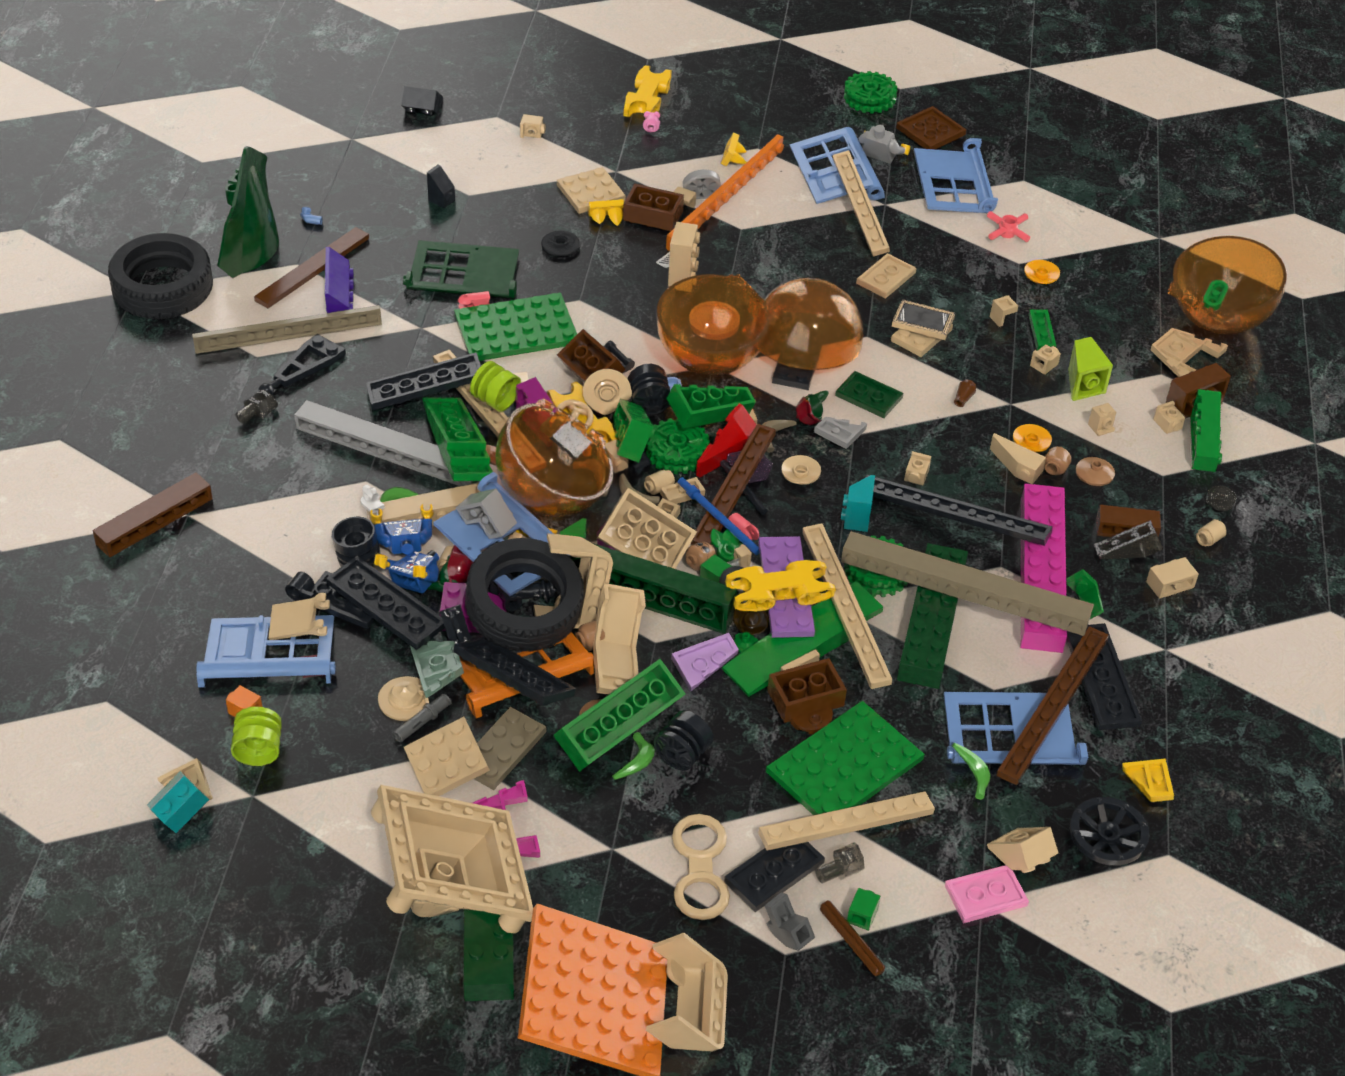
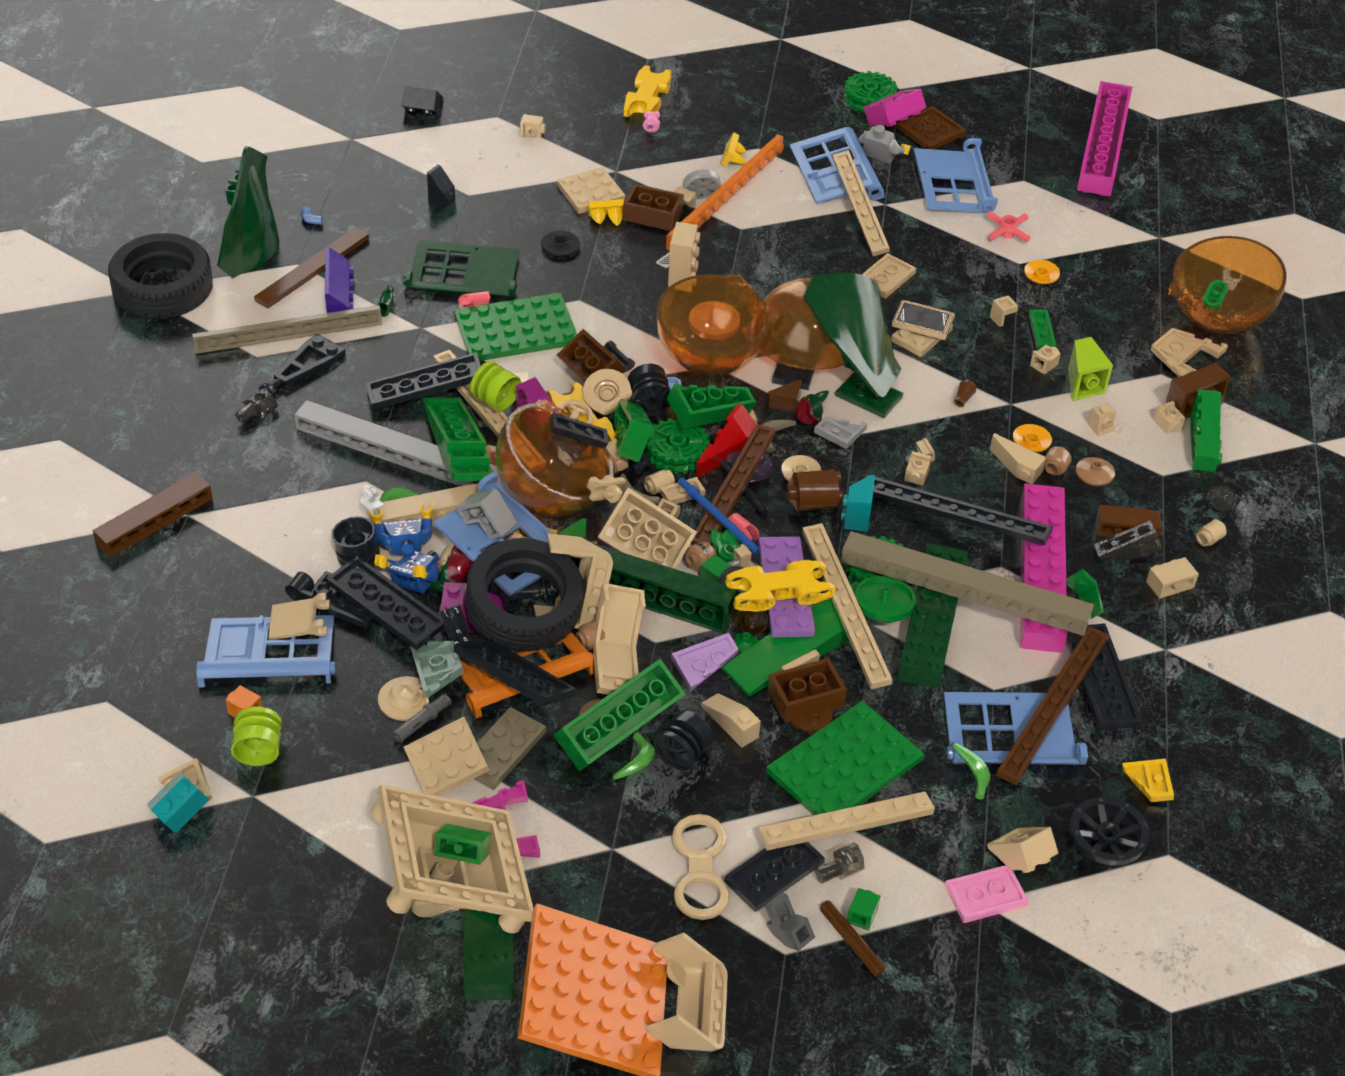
none -> dark green piece [378,285,394,317]
none -> green brick [434,823,491,865]
none -> black plate [549,413,608,449]
none -> tan hips [587,475,626,503]
none -> tan slope [701,693,761,748]
none -> reddish brown slope [767,379,802,413]
none -> reddish brown cylinder [787,469,844,512]
none -> dark green windscreen [803,273,901,398]
none -> green piece [855,576,916,622]
none -> dark pink brick [864,89,926,127]
none -> tan piece [905,438,935,463]
none -> dark pink brick [1077,81,1133,196]

